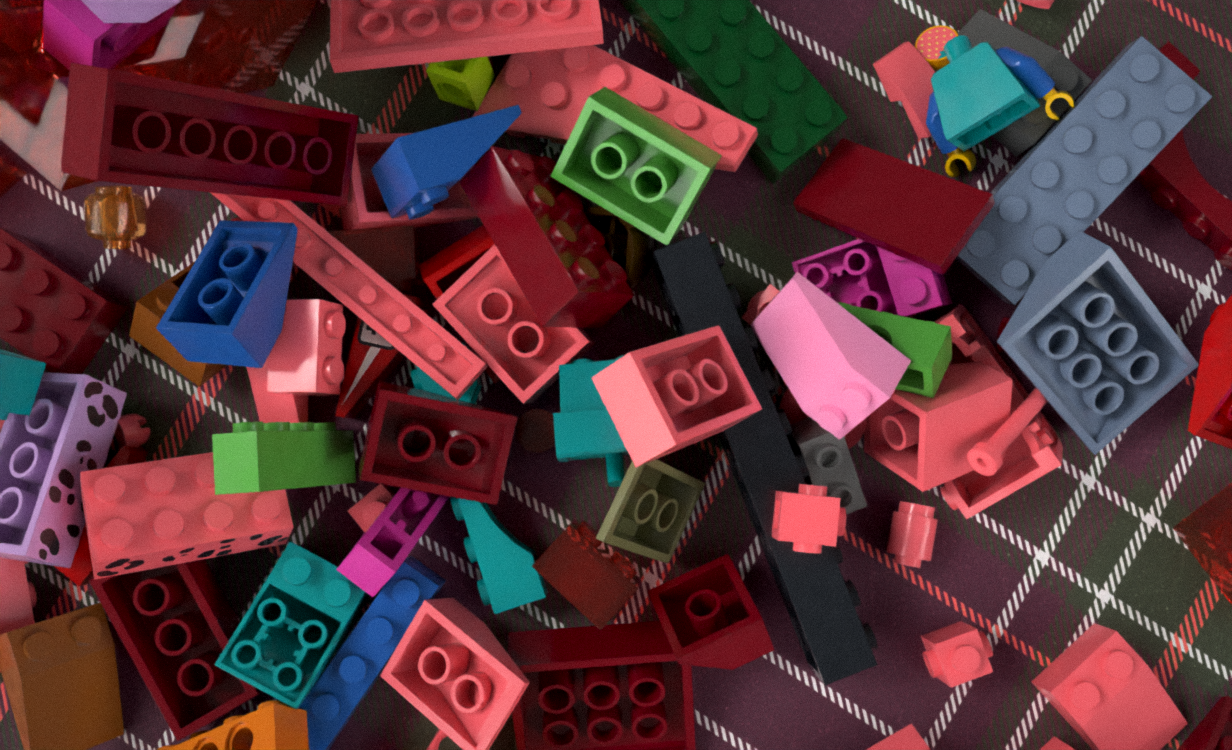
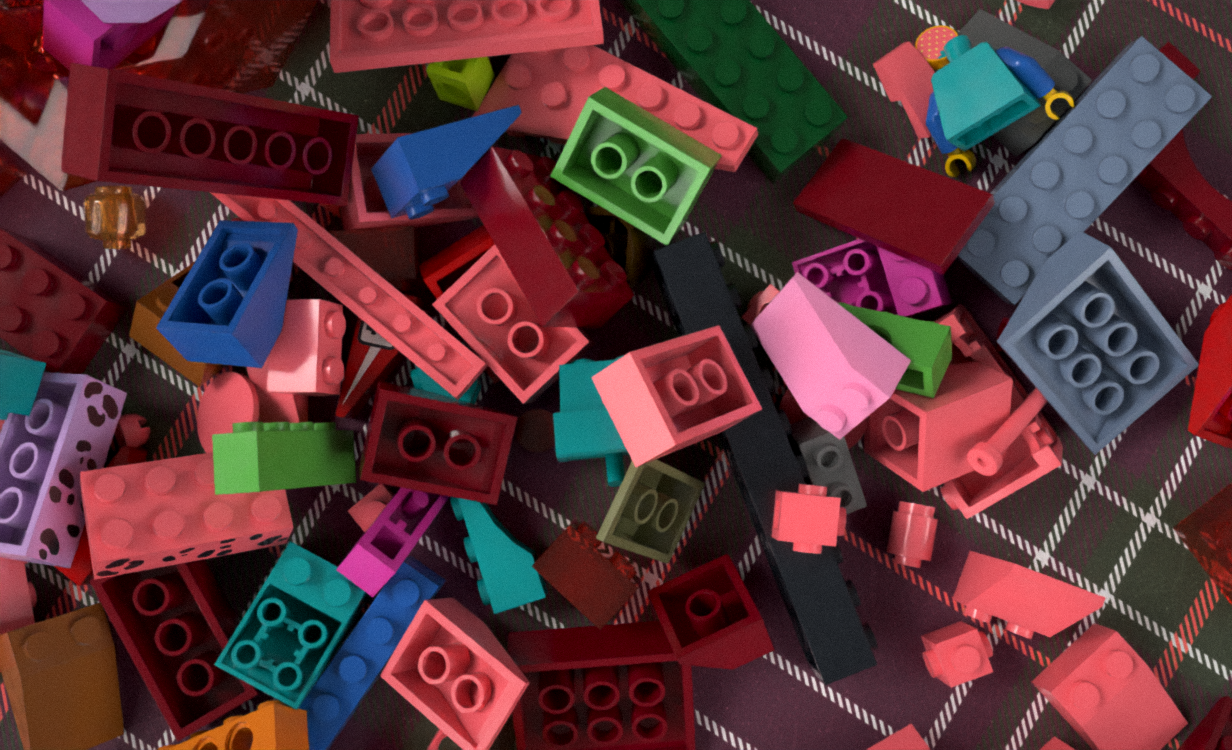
none -> coral piece [197,372,259,453]
none -> coral slope [952,551,1105,640]

